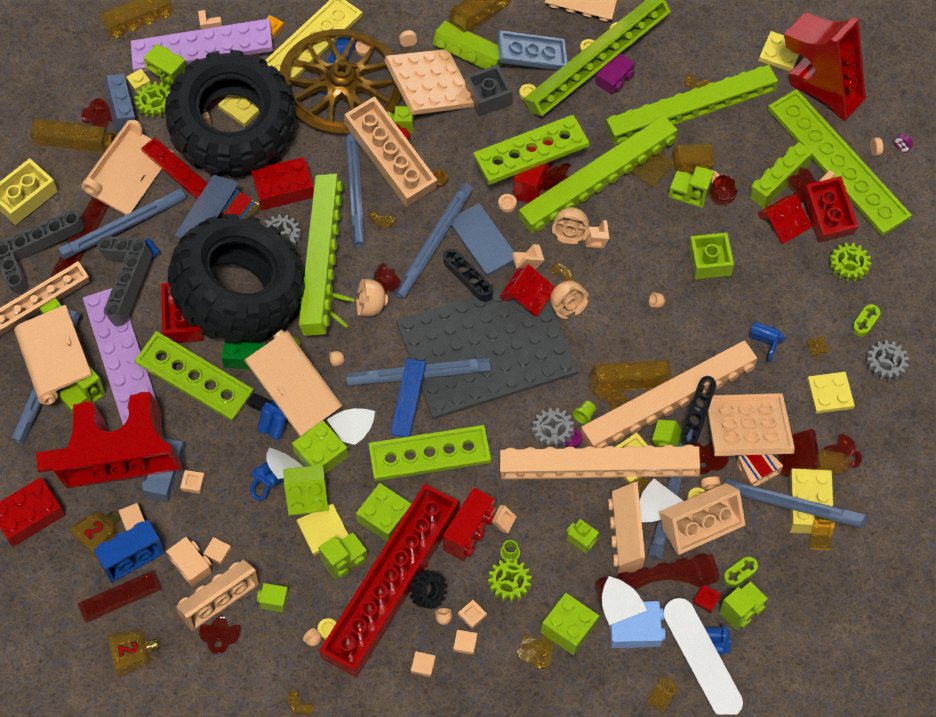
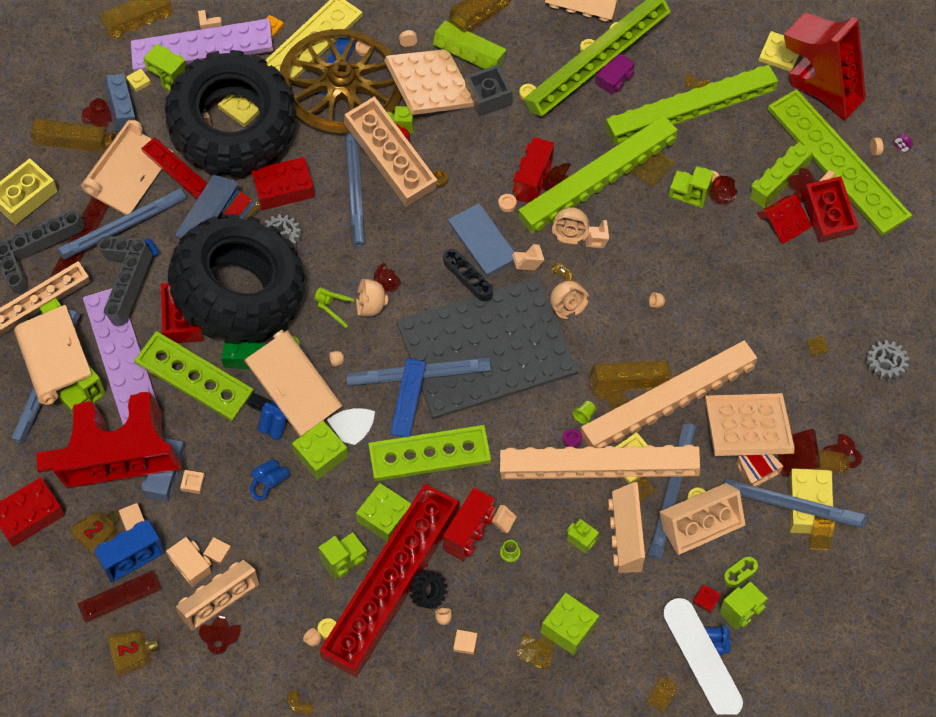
lime gear [134,81,170,118] -> none
lime brick [257,583,289,613] -> none
white sticker [266,448,303,479] -> none
lime brick [283,465,328,516] -> none
light yellow tile [297,504,348,556] -> none
lime brick [299,174,343,336] -> none
clear yellow arm [368,210,396,228] -> none
sand blue piece [393,183,473,299] -> none
light nougat tile [411,651,436,677] -> none
light nougat plate [458,600,487,629] -> none
lime plate [473,115,589,185] -> none
lime gear [488,558,532,603] -> none
sand blue tile [497,30,568,70] -> none
red bracket [499,264,555,316] -> none
light grey gear [532,408,575,449] -> none
clear red arch [594,553,720,611] -> none
white sticker [602,576,647,625] -> none
light blue brick [610,601,665,648] -> none
white sticker [639,478,683,522] -> none
lime brick [652,420,682,447] -> none
clear yellow brick [672,143,715,174] -> none
black beam [680,376,716,446] -> none
lime brick [688,233,734,280] -> none
clear red plate [694,442,729,474] -> none
light nougat tile [700,476,721,490] -> none
blue piece [750,322,785,362] -> none
light yellow plate [807,372,855,414] -> none
lime gear [829,242,871,282] -> none
lime beam [852,304,880,337] -> none

